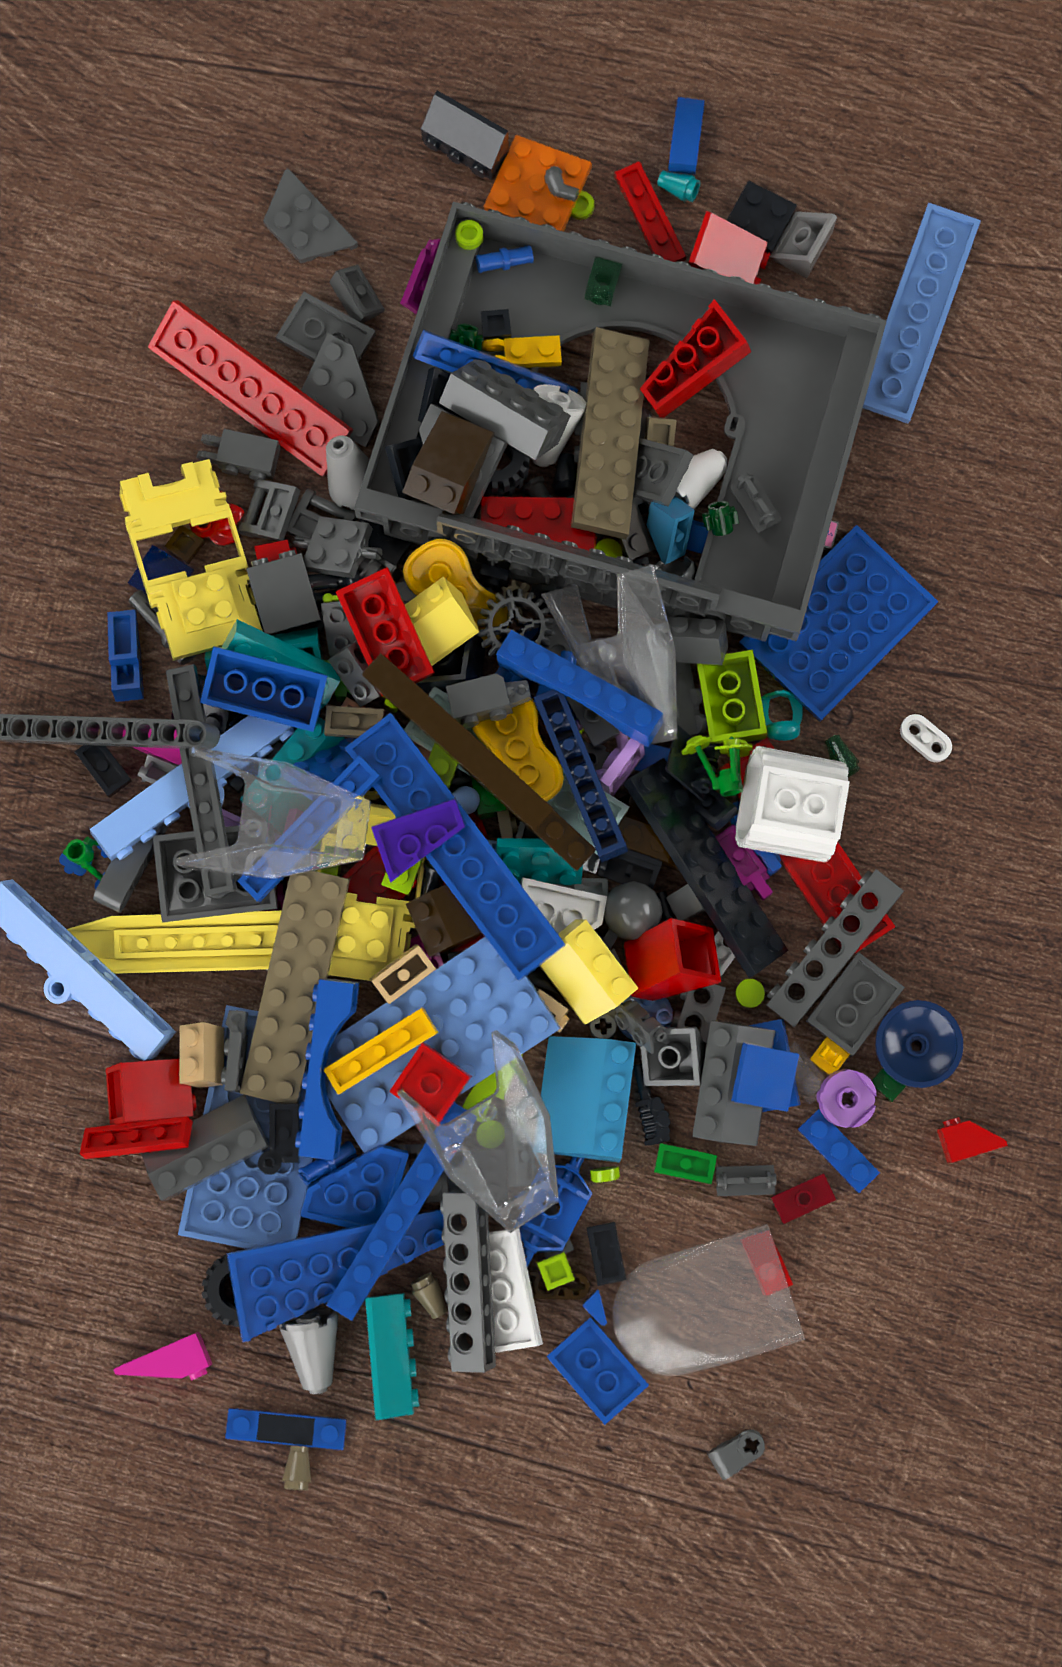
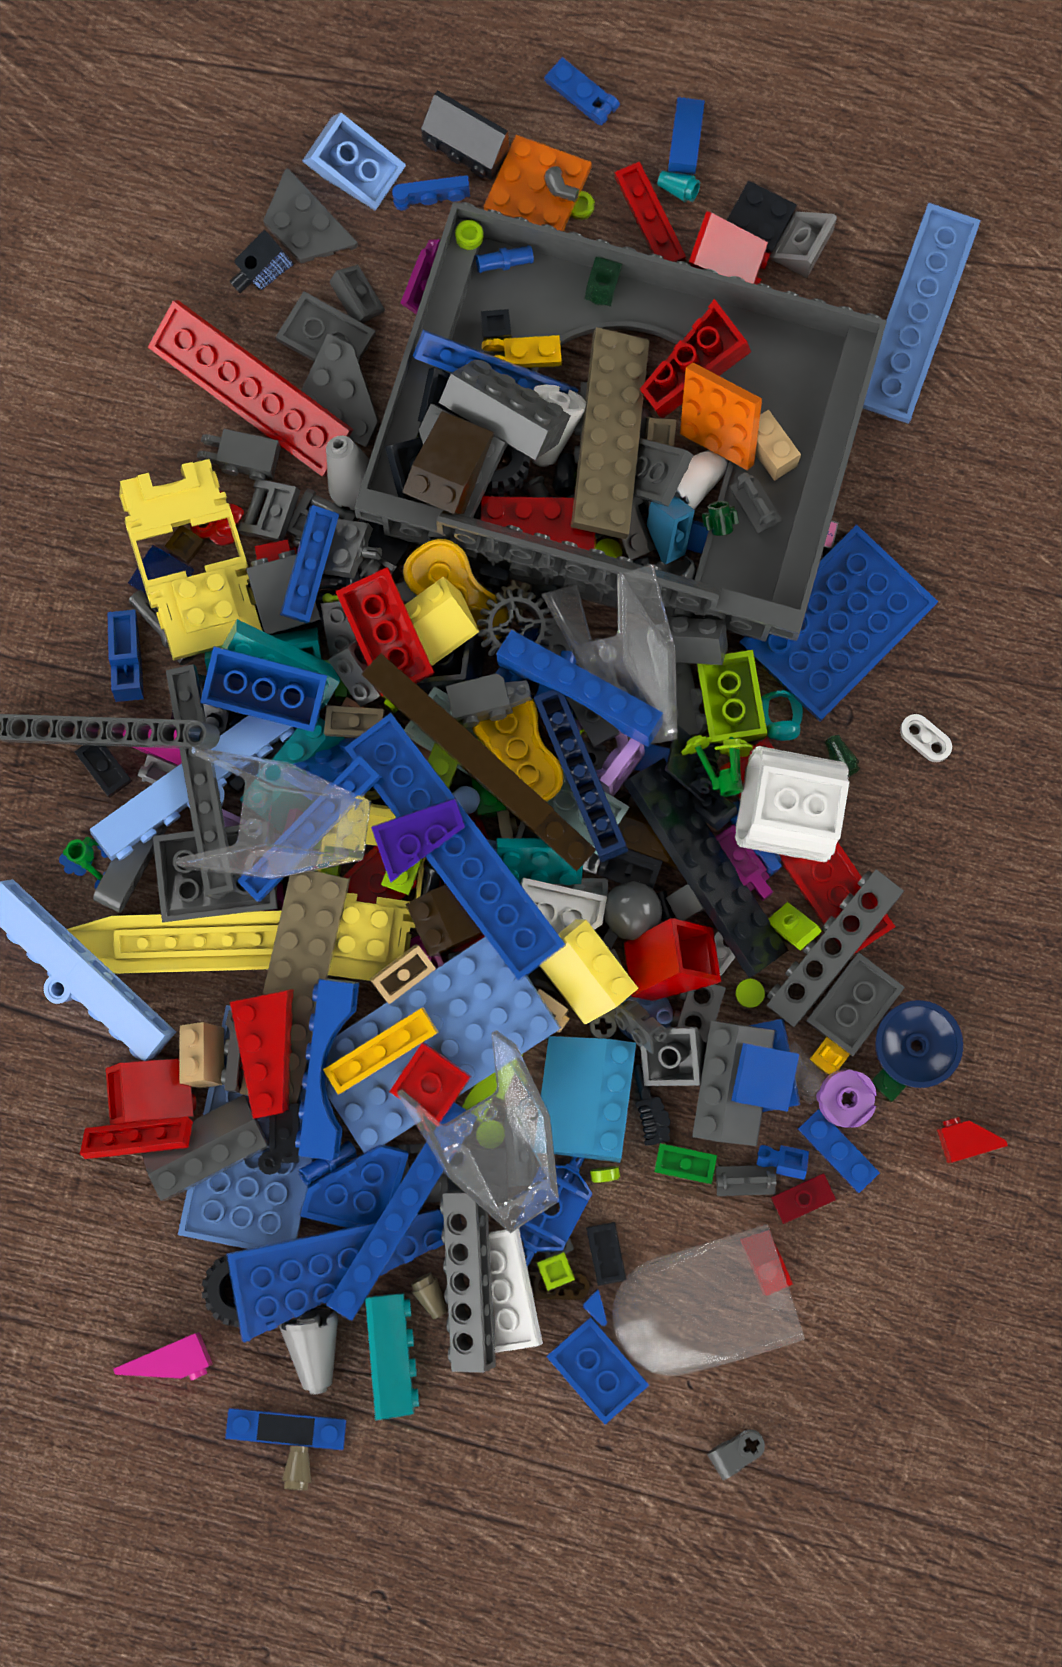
dark green gear [449,324,483,351] -> none
none -> black torso [229,229,294,294]
none -> red wedge [230,989,294,1119]
none -> blue plate [280,505,339,624]
none -> light blue slope [302,113,406,210]
none -> blue plate [392,175,470,211]
none -> blue plate [545,57,620,126]
none -> orange plate [680,362,762,471]
none -> tan brick [755,409,801,481]
none -> blue plate [756,1145,809,1180]
none -> lime plate [768,902,822,950]

